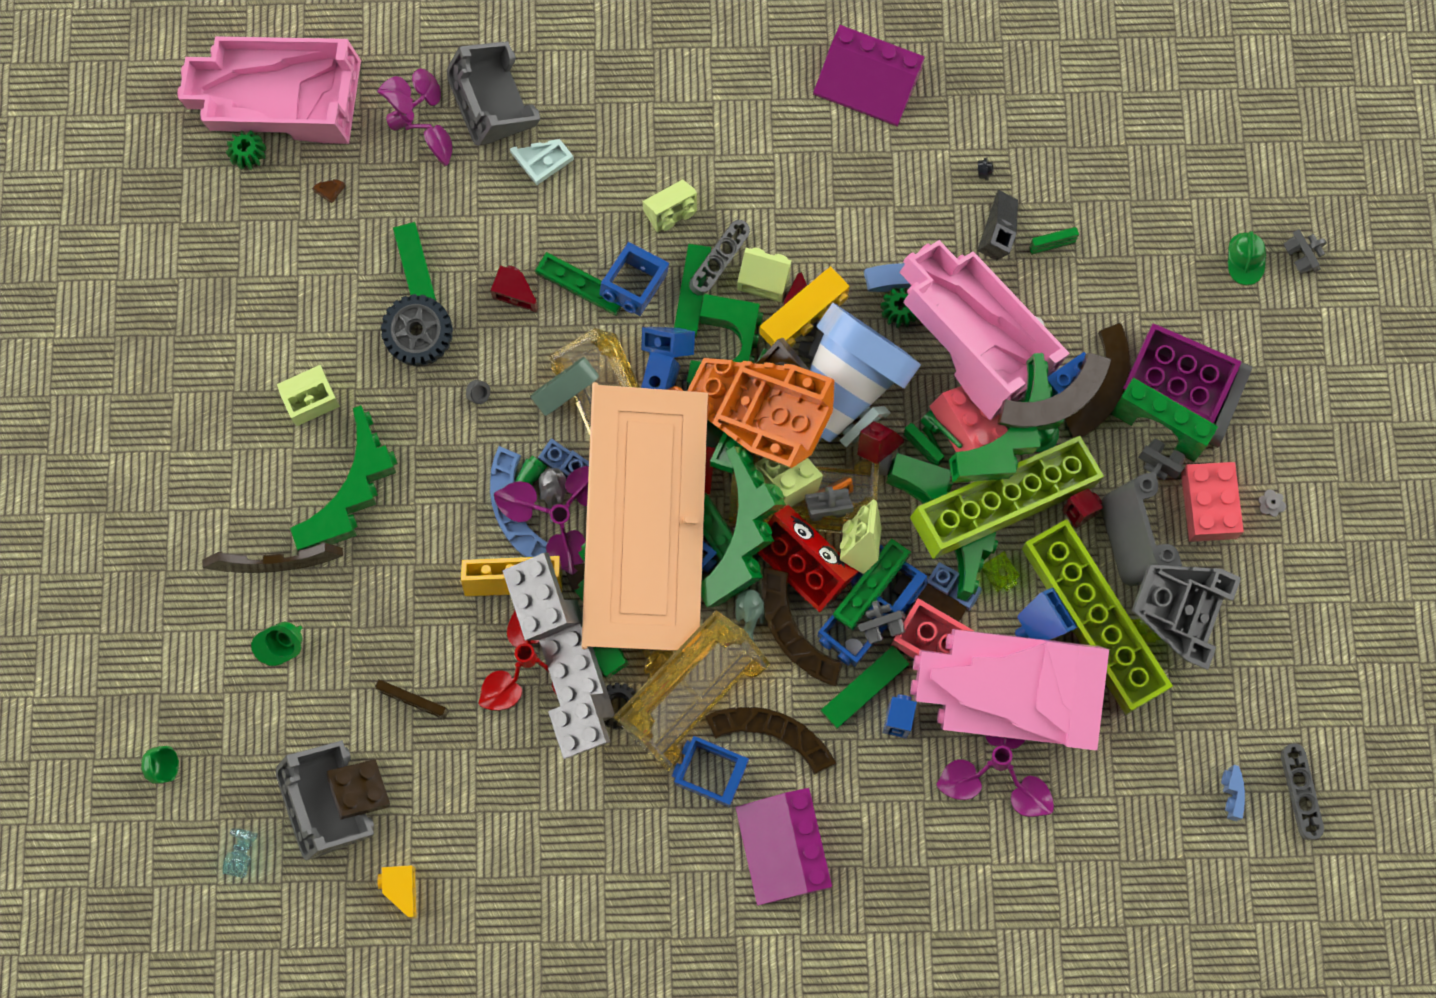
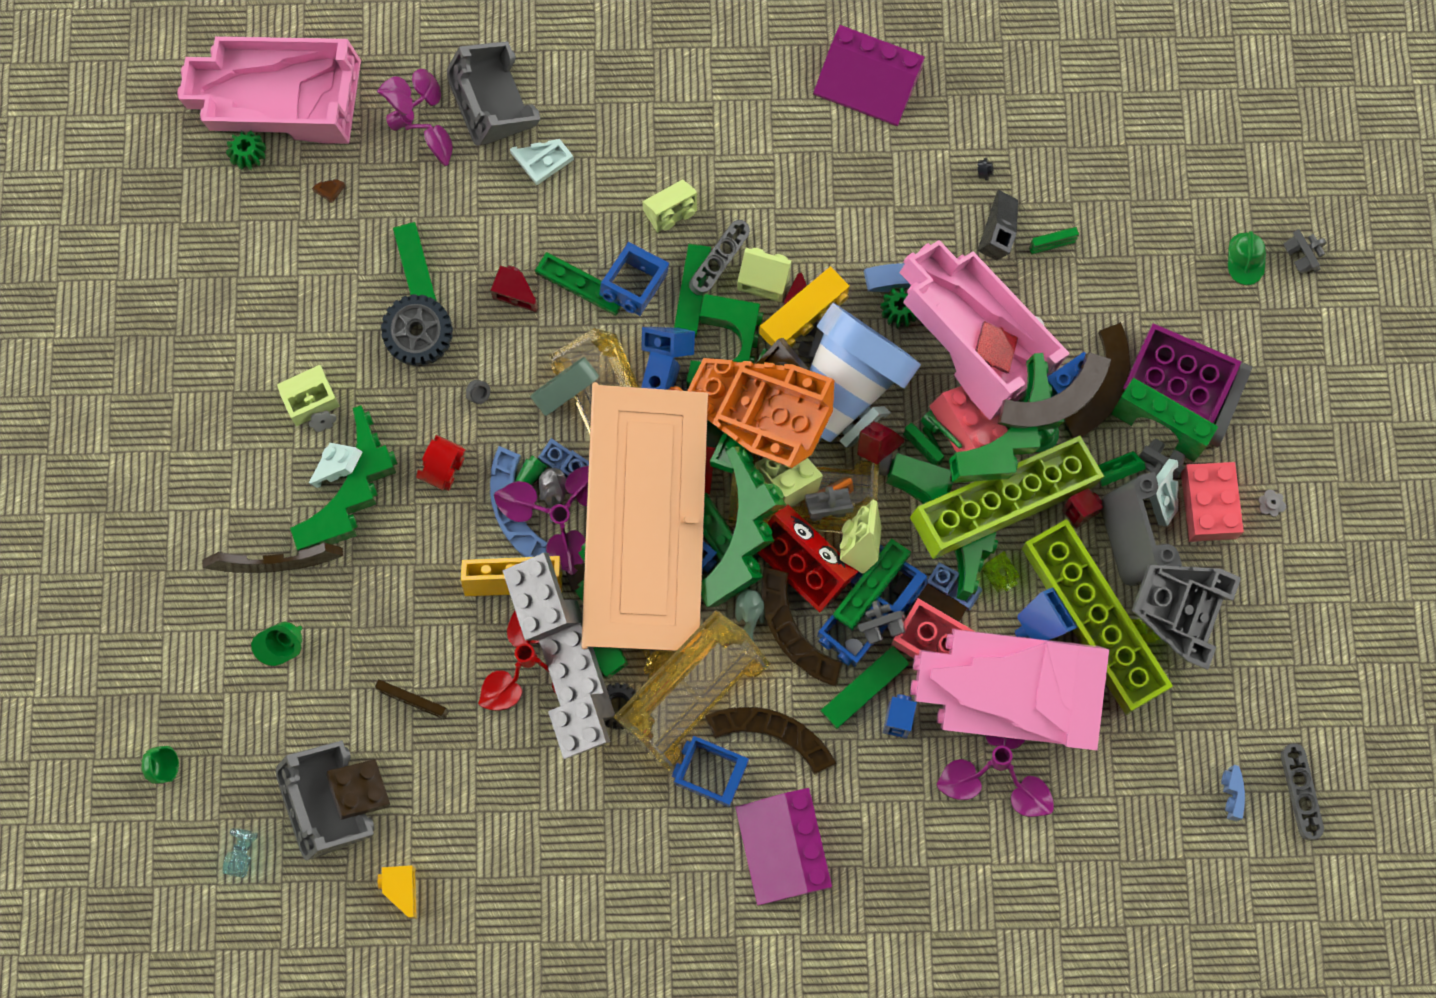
none -> light grey plant [309,411,337,432]
none -> light aqua wing [309,443,363,488]
none -> red brick [416,435,466,491]
none -> clear red piece [975,321,1018,374]
none -> green tile [1098,451,1146,486]
none -> light aqua wing [1150,459,1178,526]

